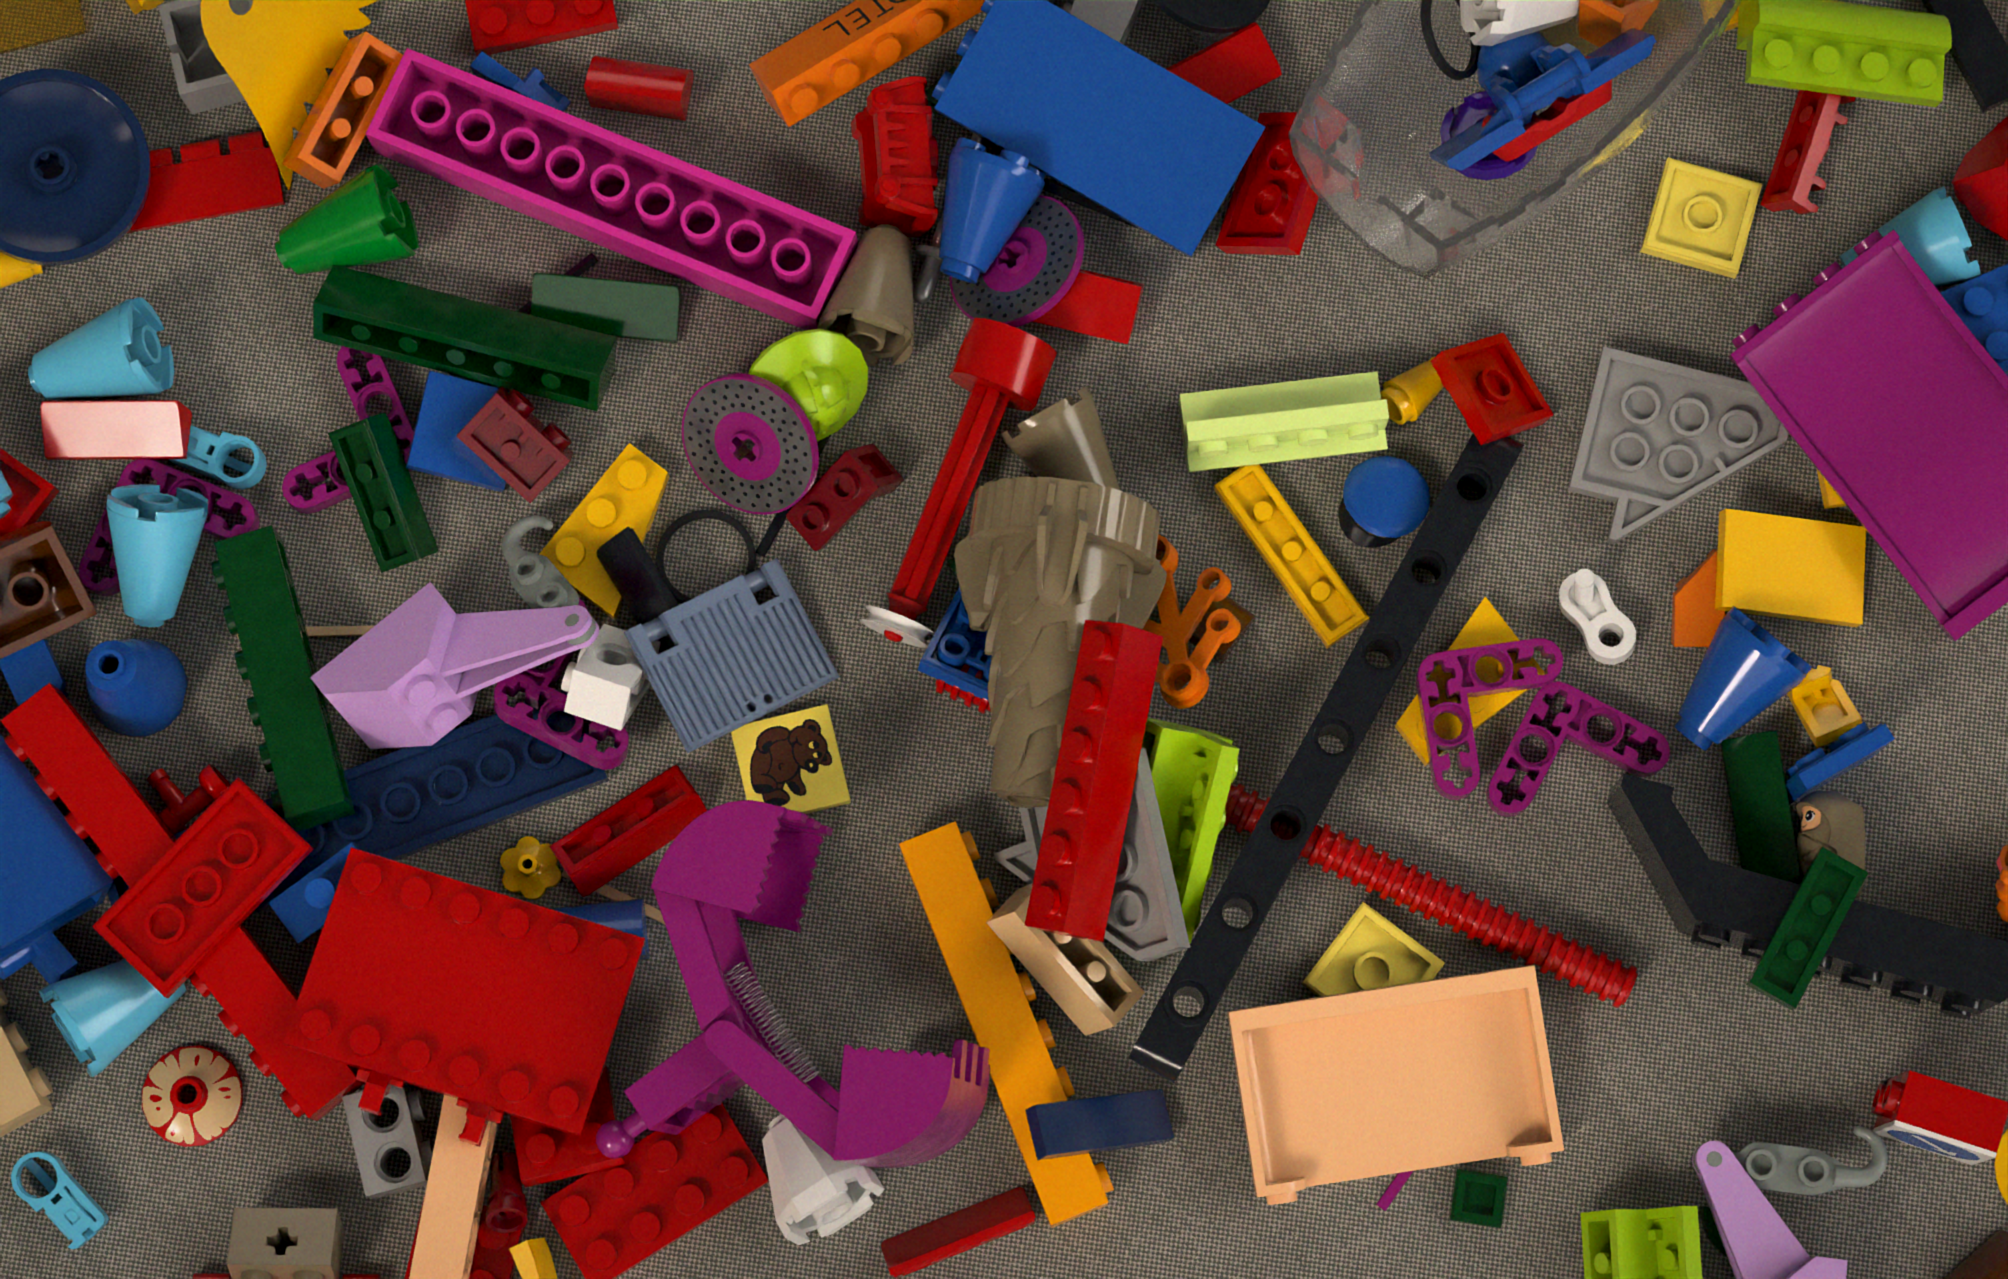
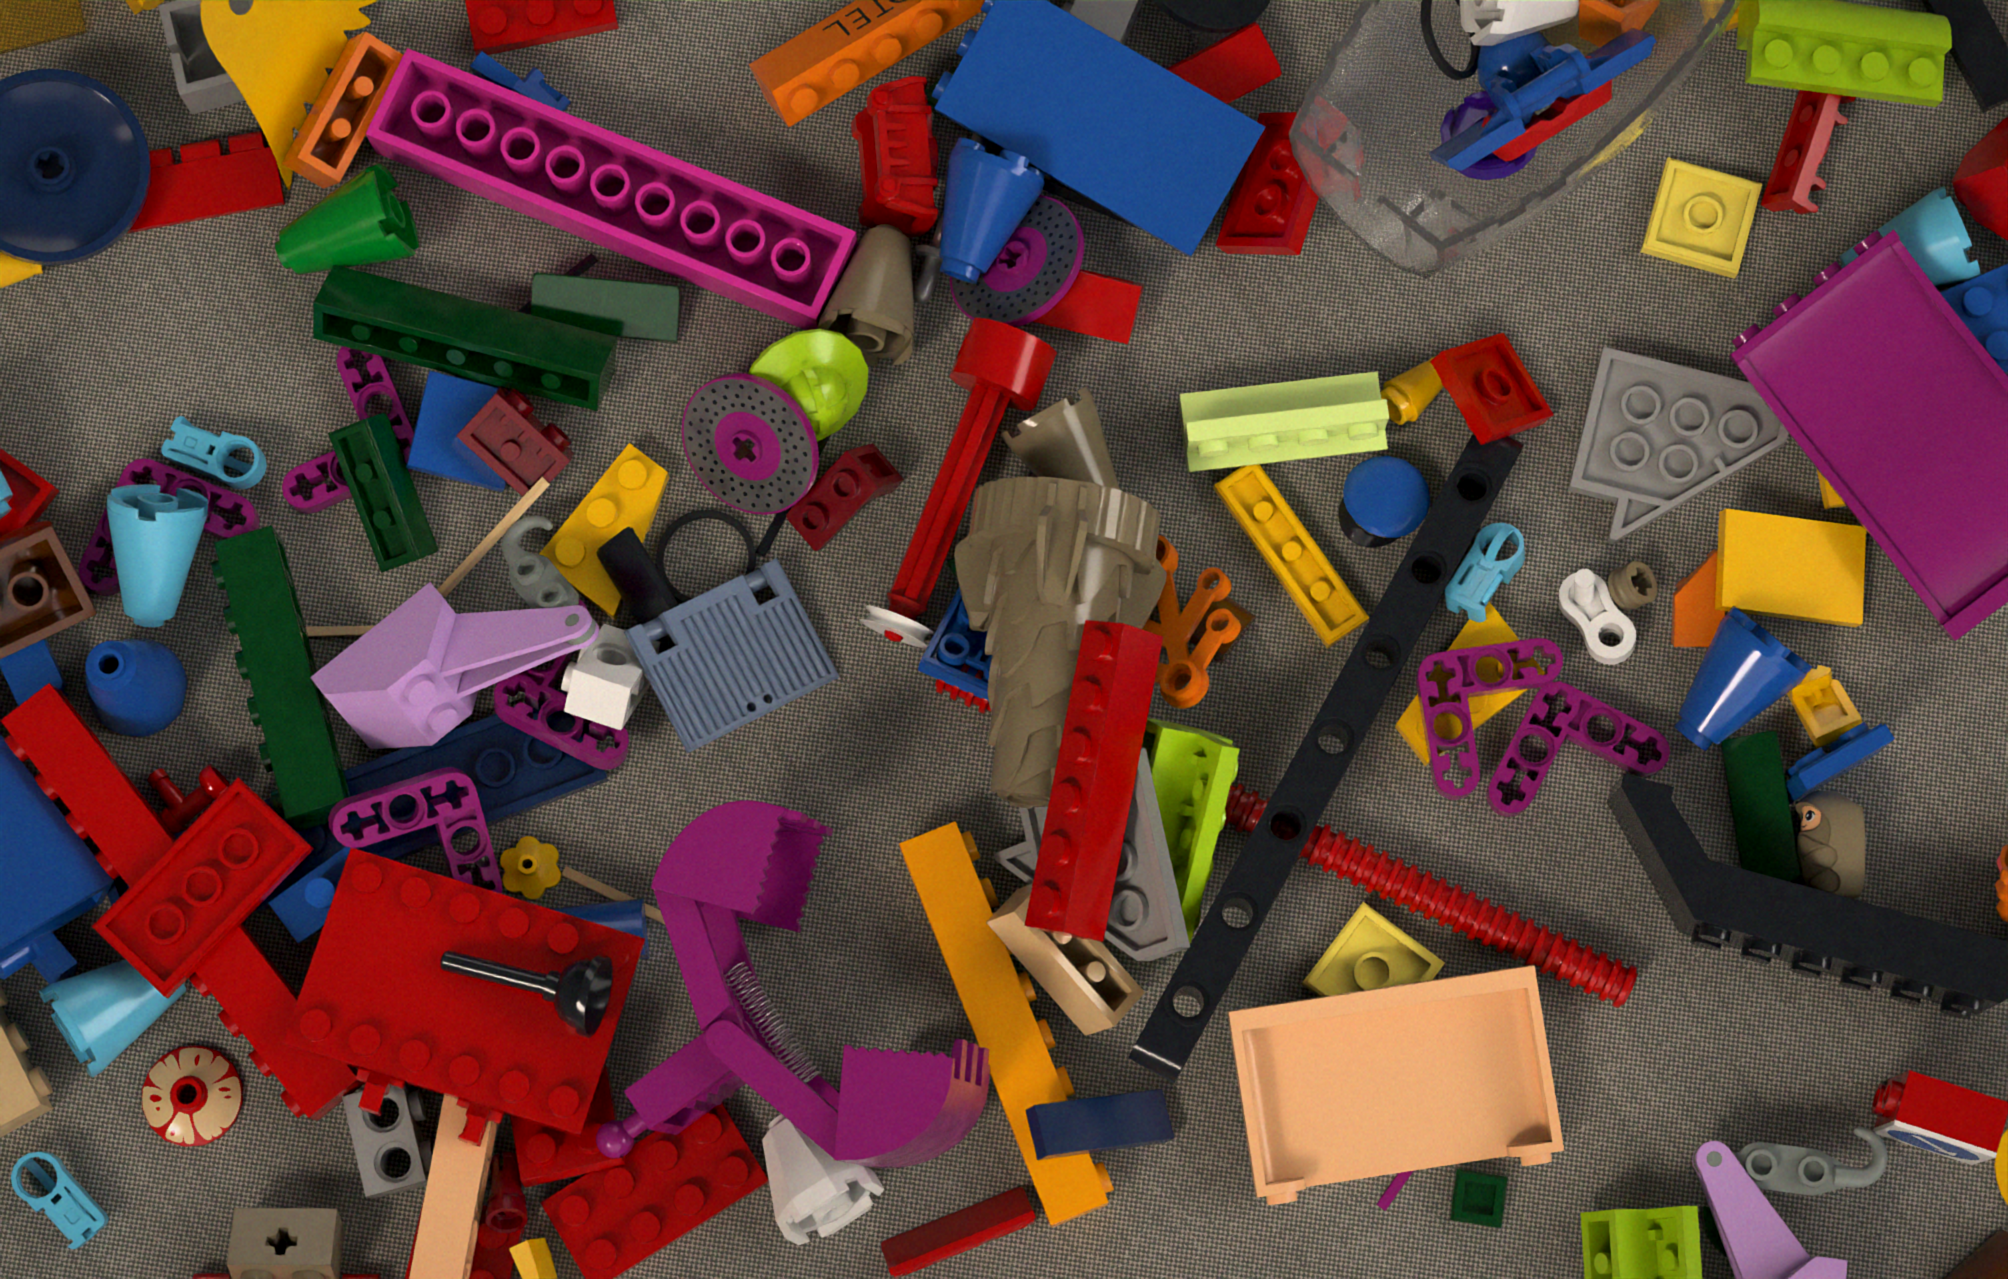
medium azure cone [28,297,174,400] -> none
slope [40,400,192,460] -> none
red slope [549,764,707,897] -> none
red brick [584,55,694,121] -> none
tile [731,704,851,814] -> none
dark green plate [1746,847,1869,1010] -> none
none -> magenta beam [328,767,502,893]
none -> tan piece [437,477,550,597]
none -> black piece [440,950,613,1038]
none -> medium azure piece [1444,523,1525,623]
none -> dark tan bush [1608,561,1657,611]

